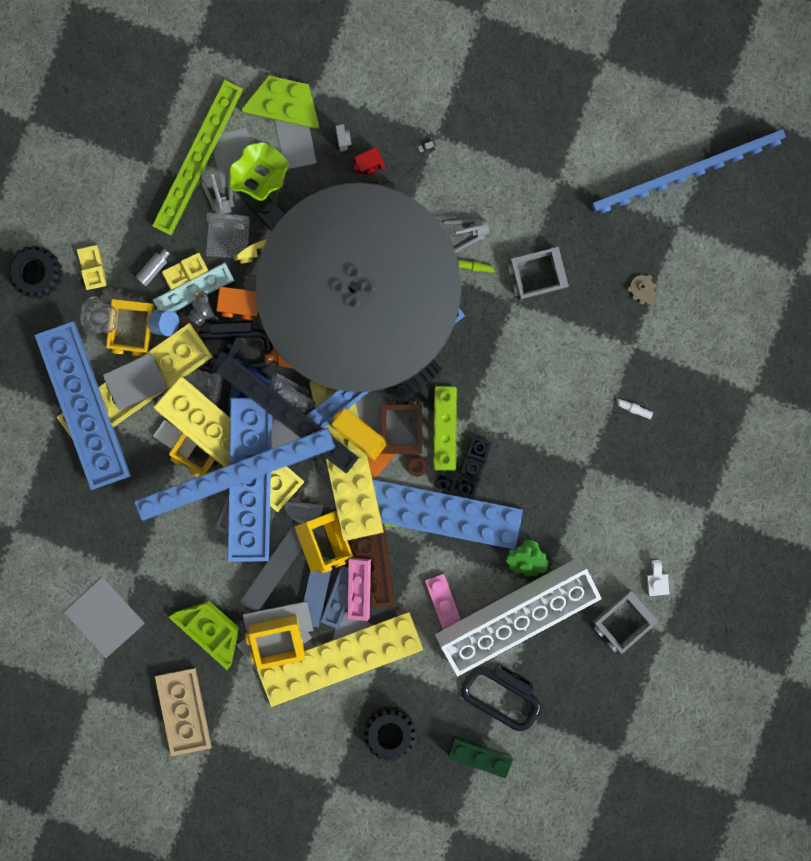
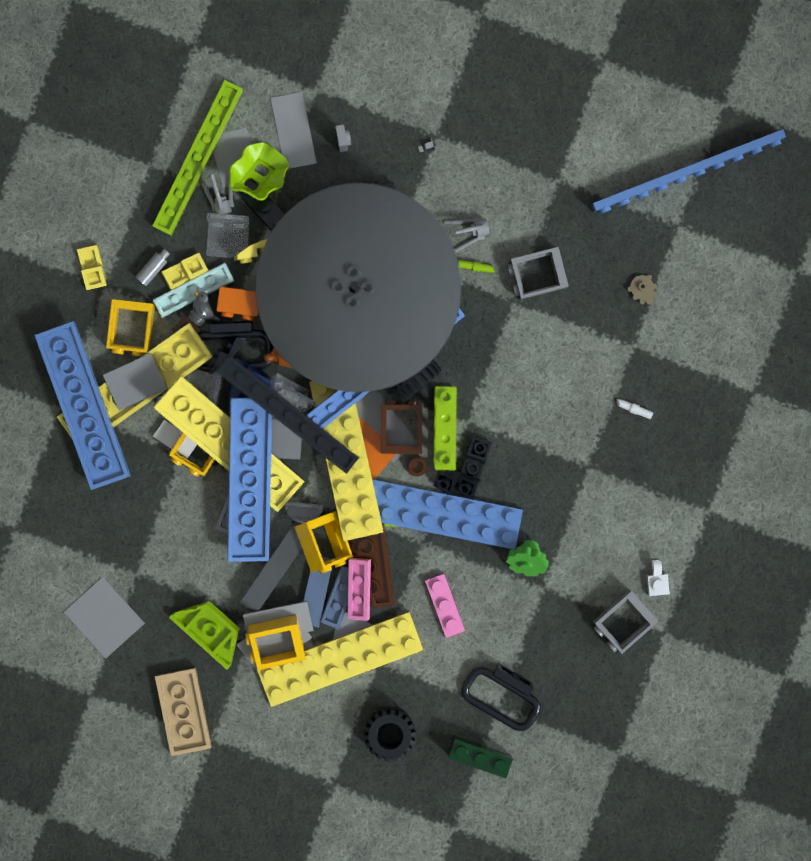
black tyre [7,246,63,299] -> none
clear piece [80,296,117,336] -> none
medium blue plate [135,428,335,521] -> none
medium blue piece [148,309,179,336] -> none
lime wing [242,76,319,130] -> none
yellow window [332,409,387,461] -> none
red brick [352,147,385,176] -> none
white brick [435,557,602,676] -> none

